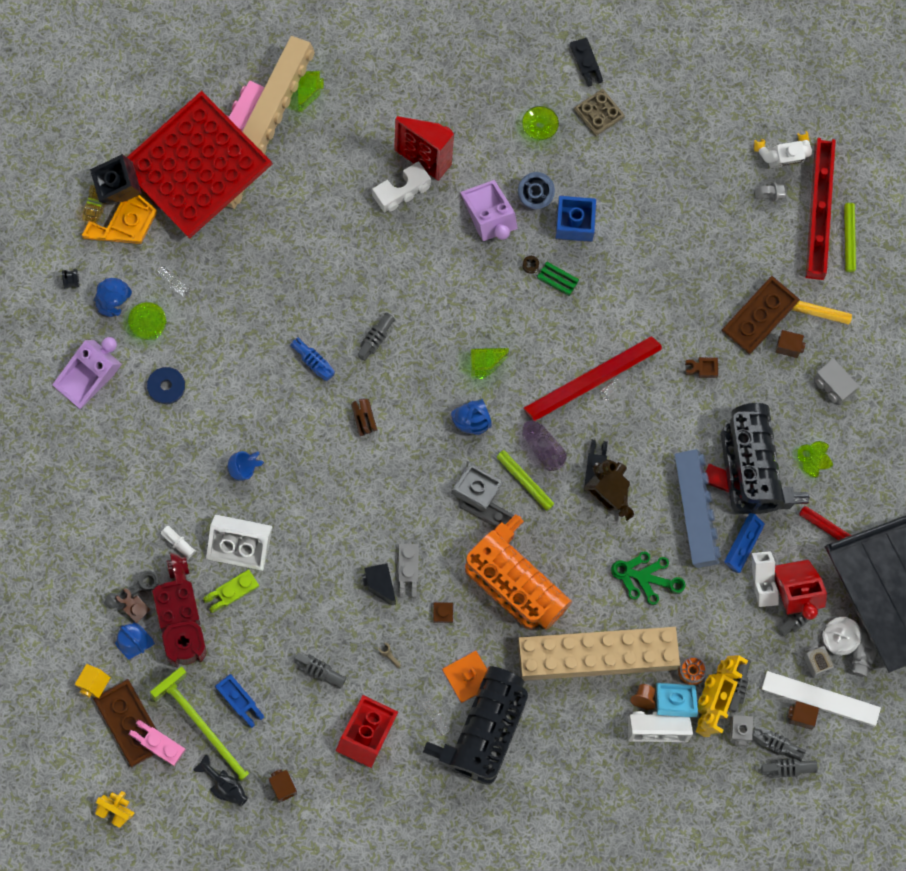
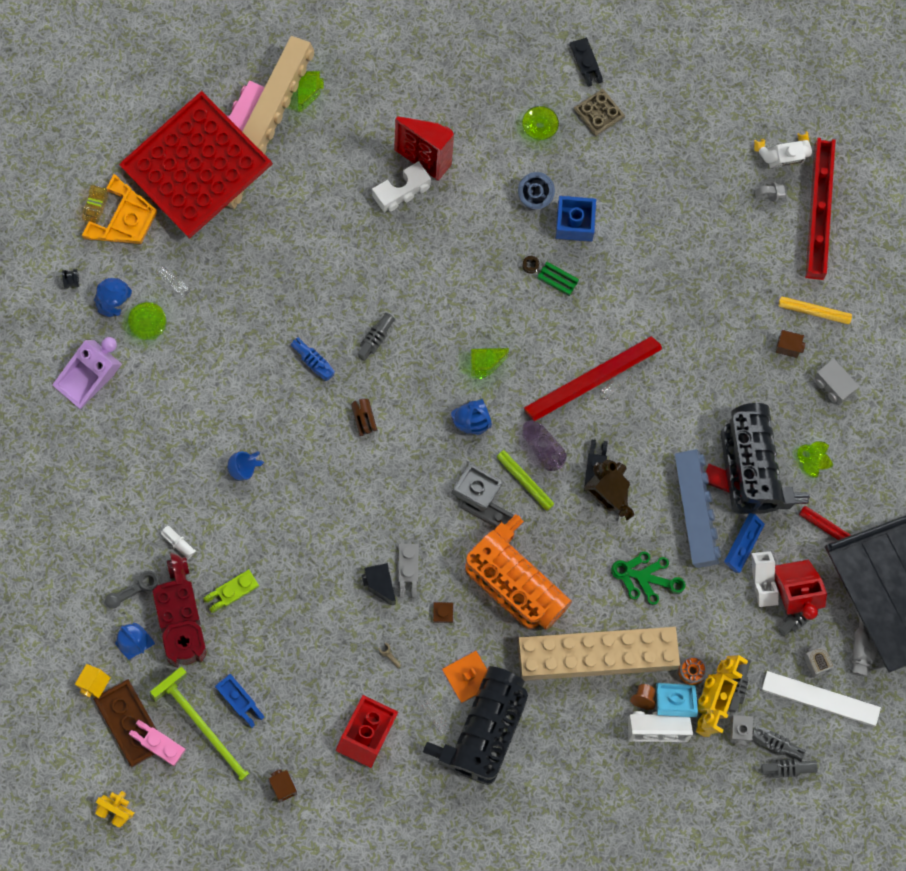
black slope [90,154,142,203] -> none
reddish brown plate [115,588,151,623] -> none
dark blue tile [147,367,185,404] -> none
black animal [193,755,248,807] -> none
white slope [206,515,272,571] -> none
dark grey hinge [294,652,347,689] -> none
lavender slope [460,180,517,241] -> none
reddish brown plate [685,357,718,378] -> none
reddish brown tile [722,276,800,355] -> none
reddish brown brick [787,701,819,730] -> none
white tile [822,617,862,656] -> none
lime axle [844,203,856,272] -> none

